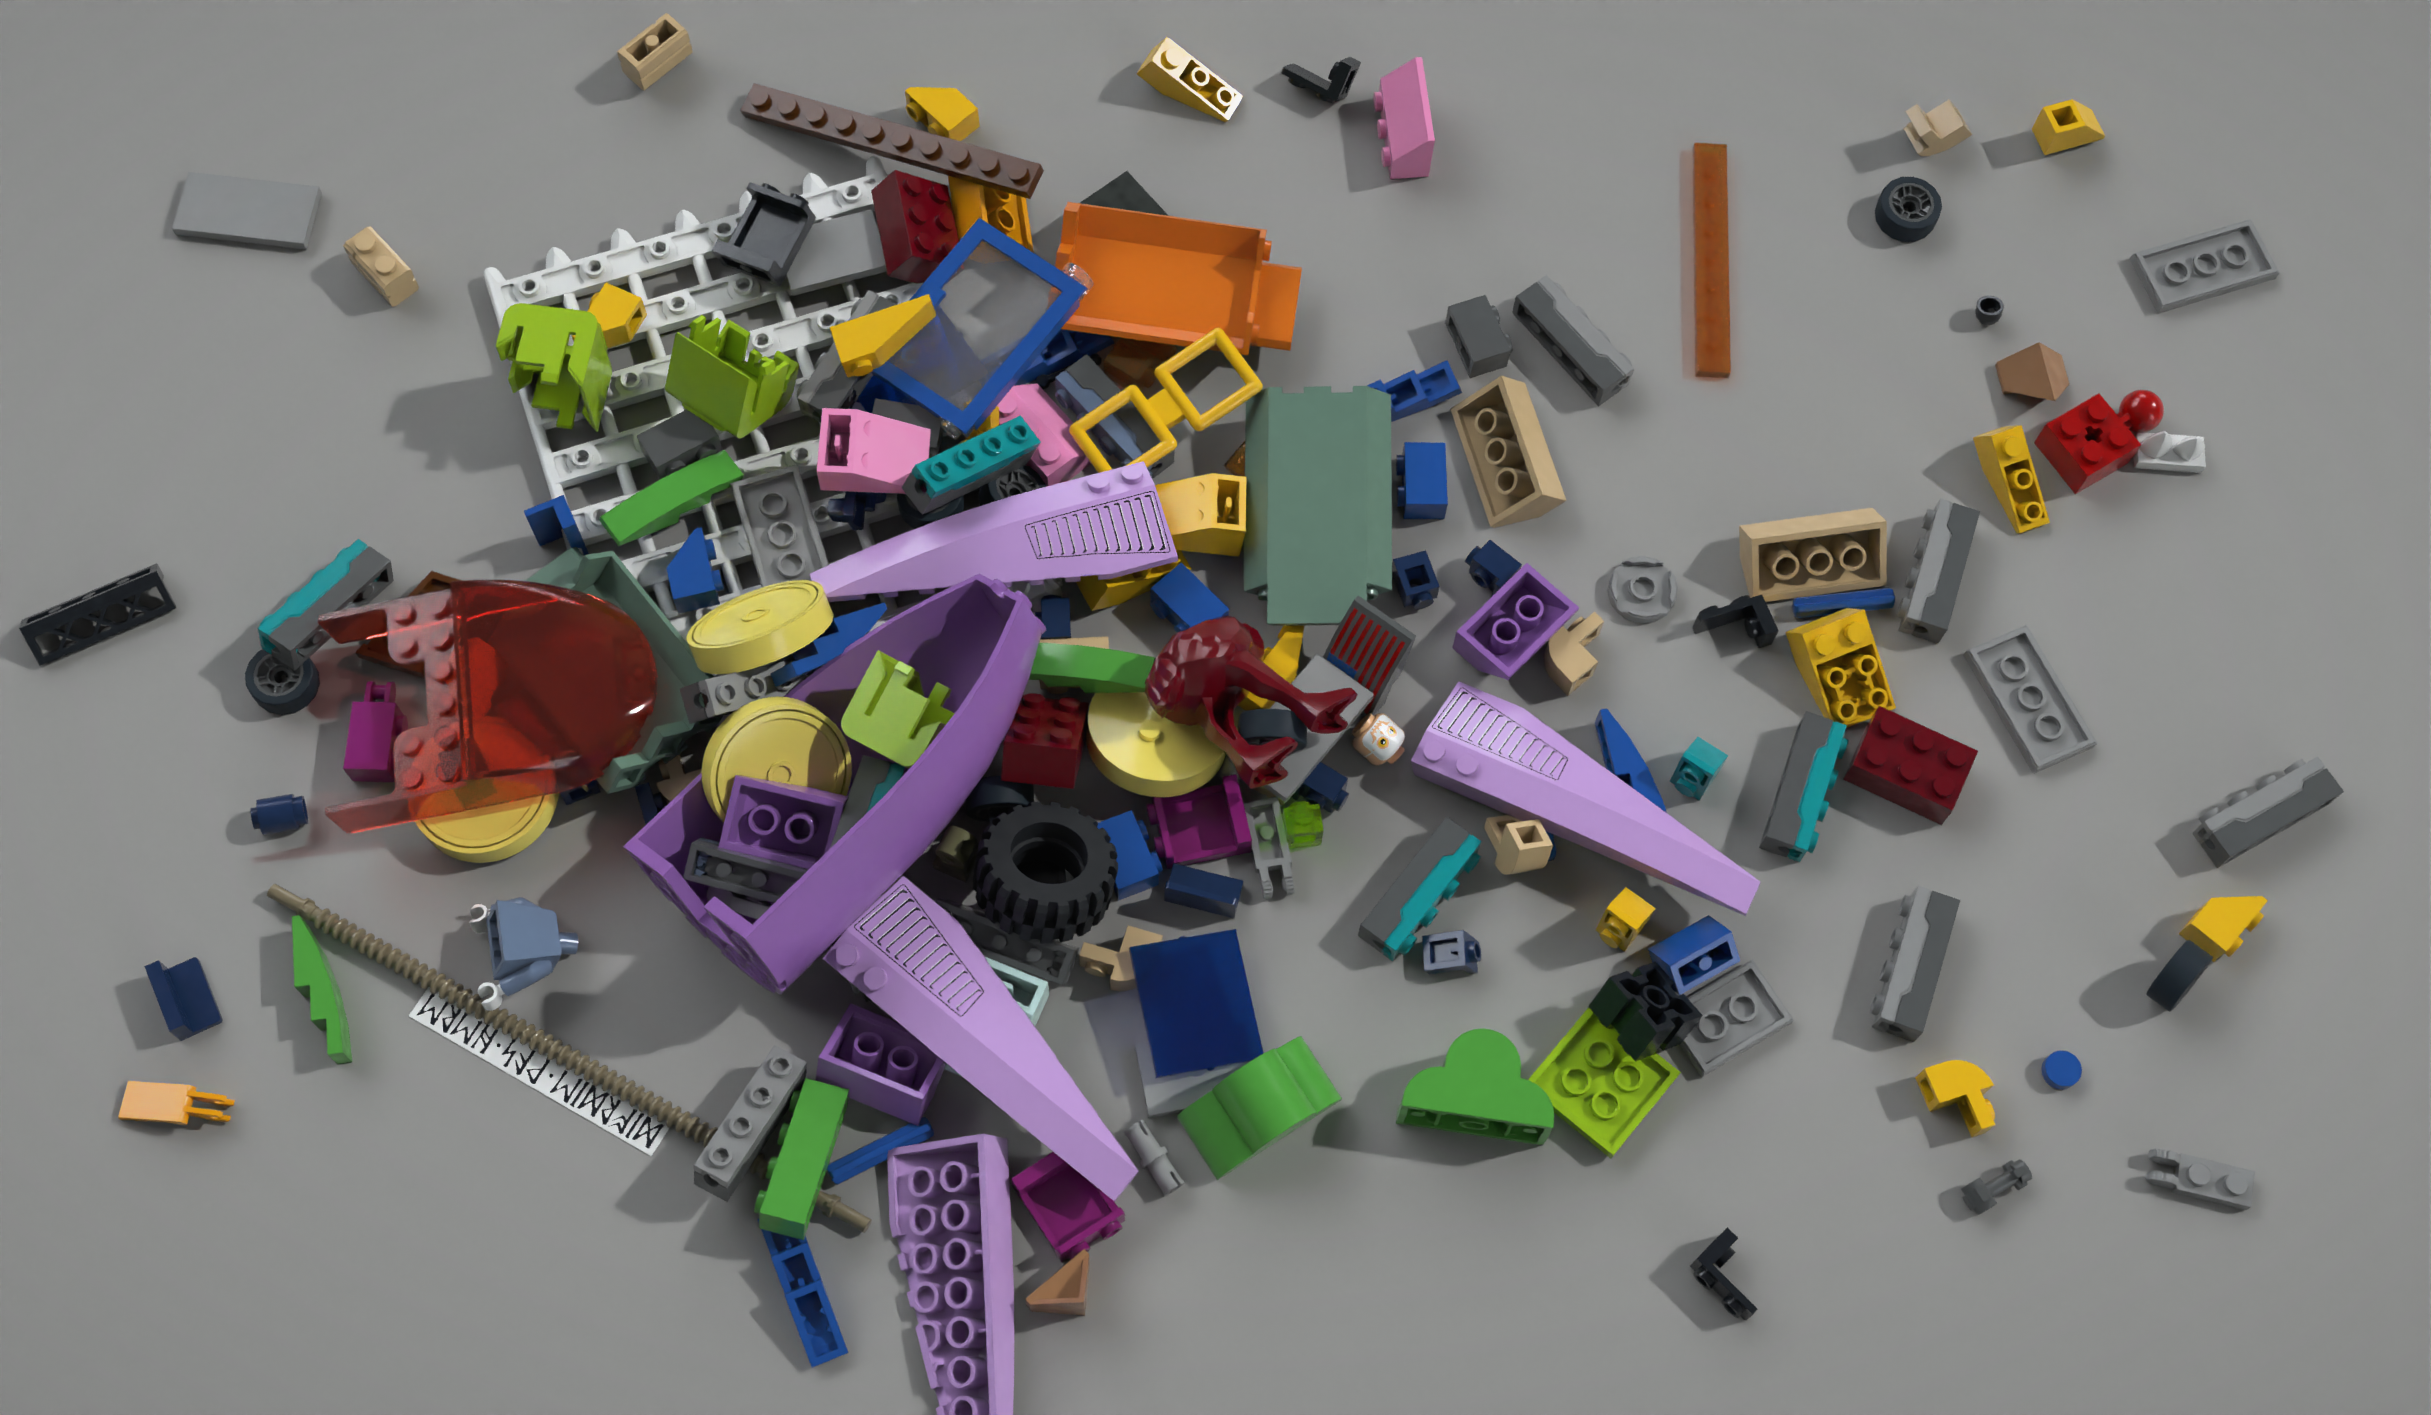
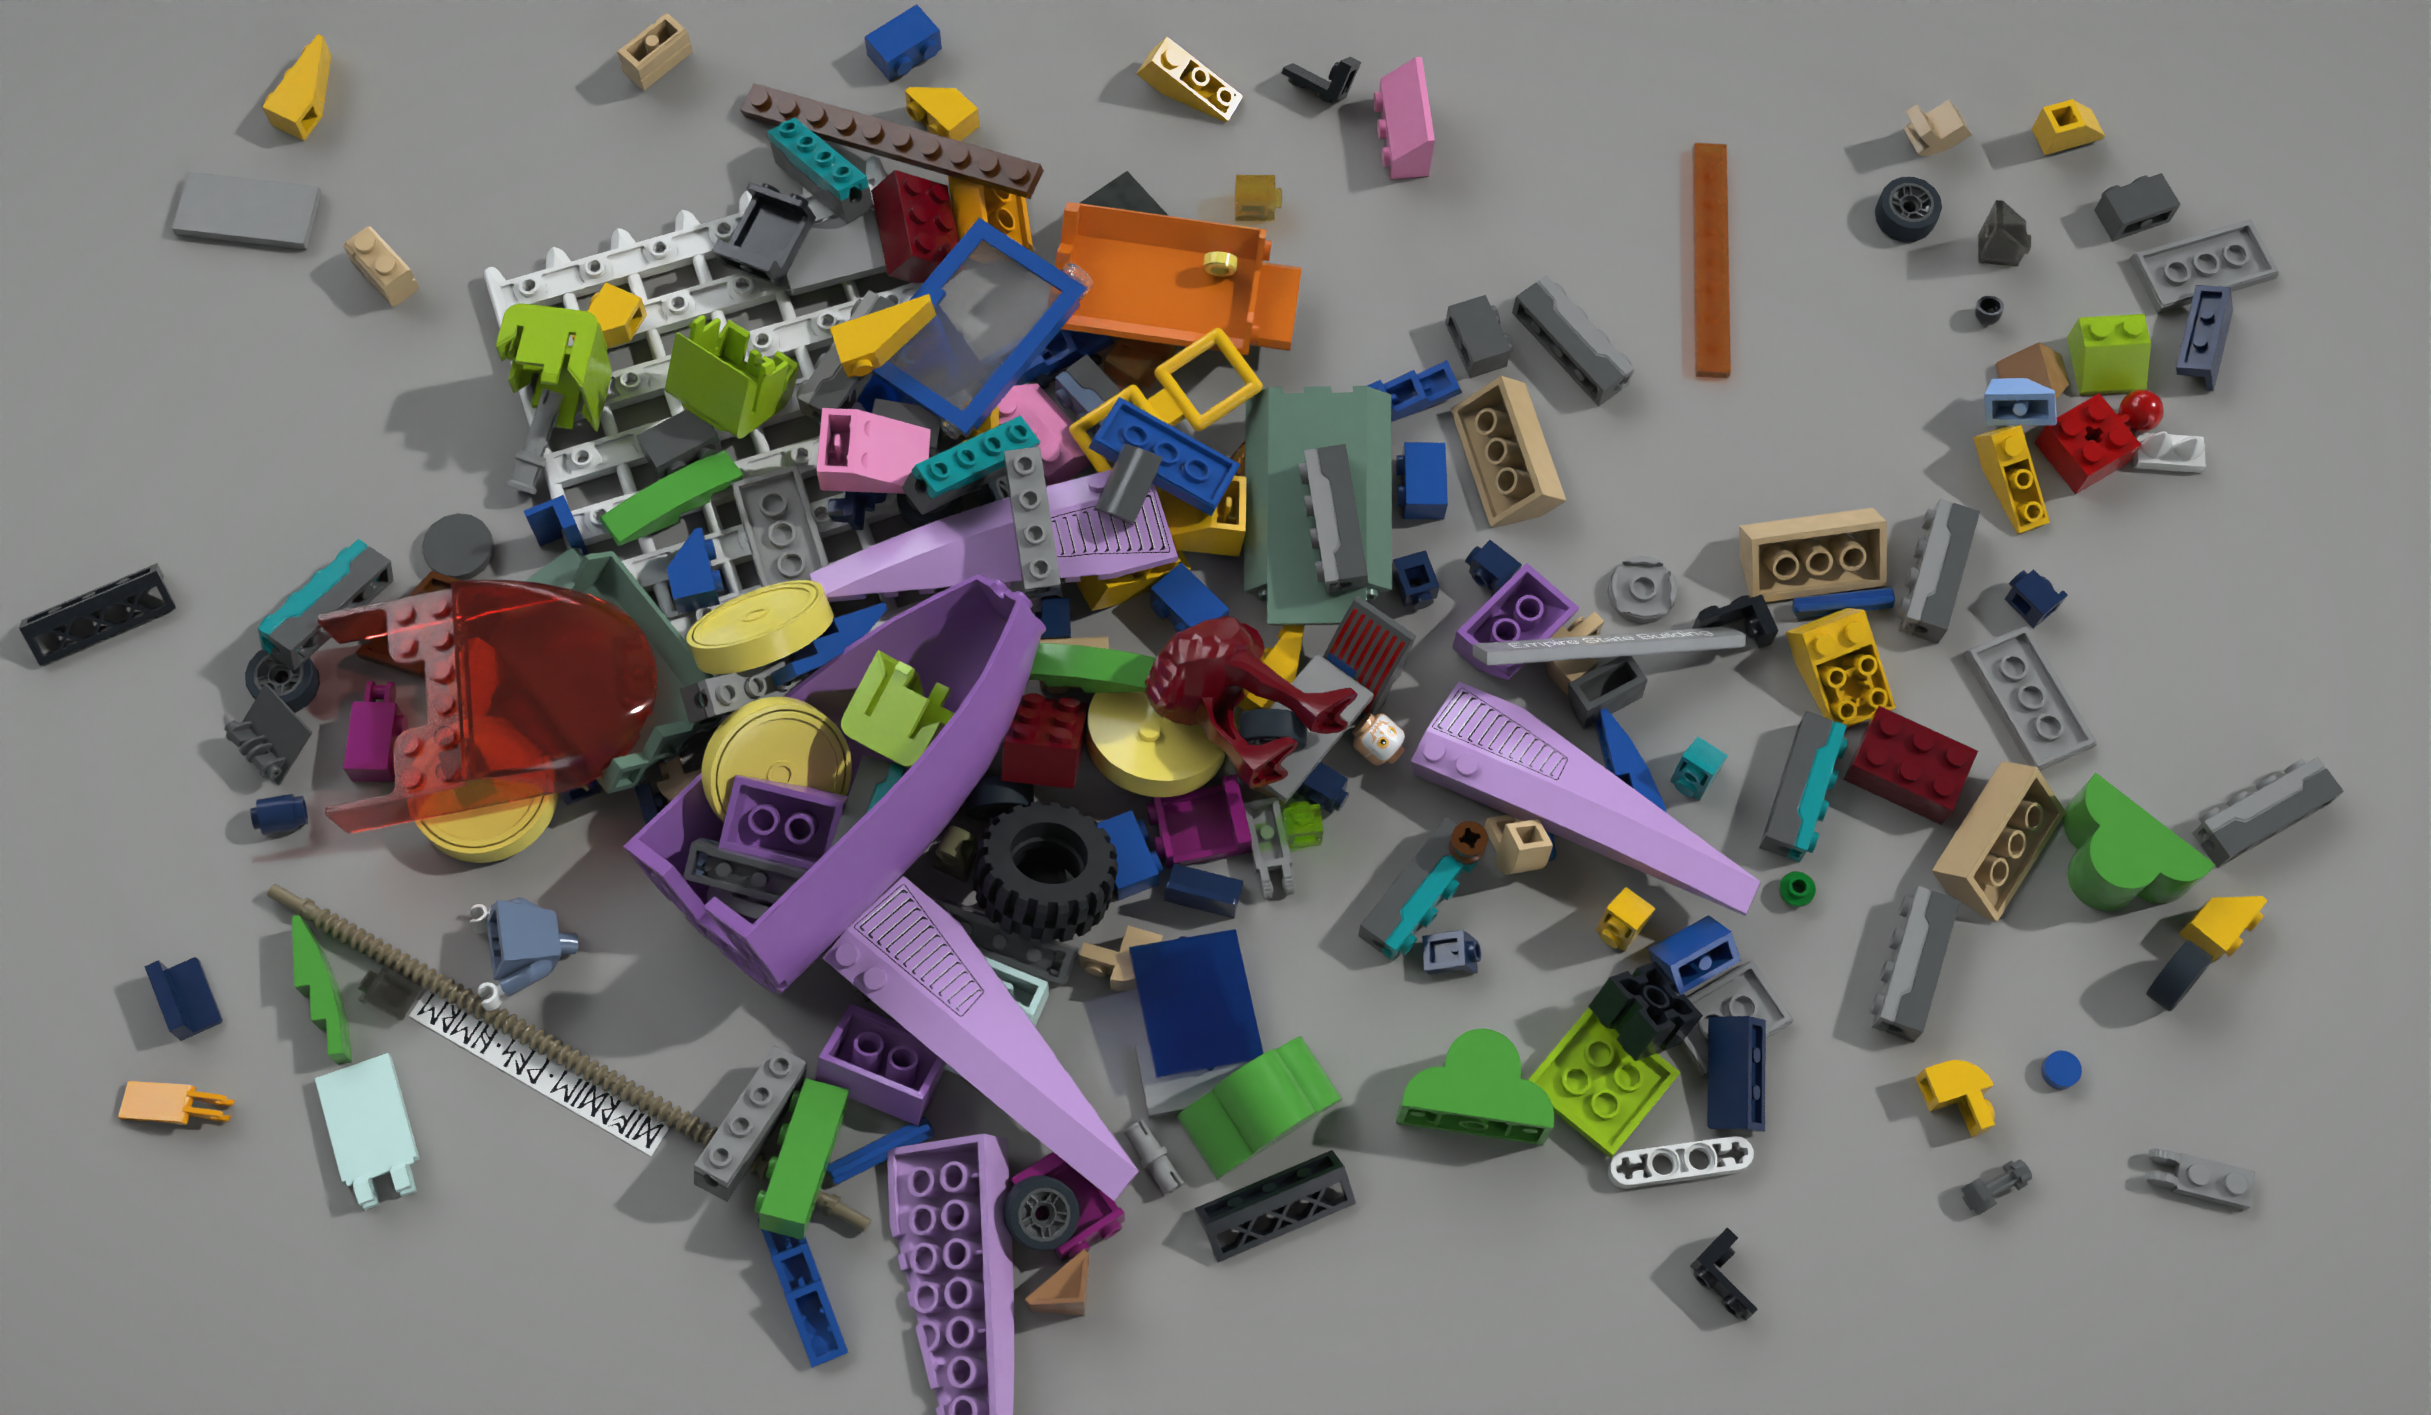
none -> dark grey hinge [224,684,313,785]
none -> yellow slope [262,34,332,141]
none -> light aqua tile [315,1053,420,1210]
none -> clear smoke bracket [358,966,422,1021]
none -> dark grey tile [422,513,495,581]
none -> light grey pin [506,388,564,495]
none -> teal piece [767,117,874,223]
none -> blue brick [864,4,942,81]
none -> wheel [1003,1175,1080,1251]
none -> light grey piece [1004,446,1061,599]
none -> blue tile [1089,397,1240,516]
none -> dark grey brick [1095,444,1163,526]
none -> black fence [1195,1150,1356,1263]
none -> light yellow tile [1203,251,1238,277]
none -> clear yellow brick [1235,175,1282,221]
none -> piece [1299,444,1368,593]
none -> reddish brown wheel [1449,821,1488,865]
none -> light grey tile [1472,626,1746,666]
none -> dark grey brick [1568,656,1648,729]
none -> white beam [1608,1136,1754,1189]
none -> dark blue panel [1707,1016,1766,1132]
none -> green plate [1779,871,1816,907]
none -> tan slope [1932,761,2066,922]
none -> clear smoke slope [1978,200,2031,266]
none -> light blue slope [1984,378,2057,426]
none -> dark blue brick [2005,569,2068,629]
none -> bright green brick [2063,773,2215,911]
none -> lime slope [2067,314,2151,396]
none -> dark grey brick [2094,173,2181,242]
none -> dark blue panel [2176,285,2233,391]

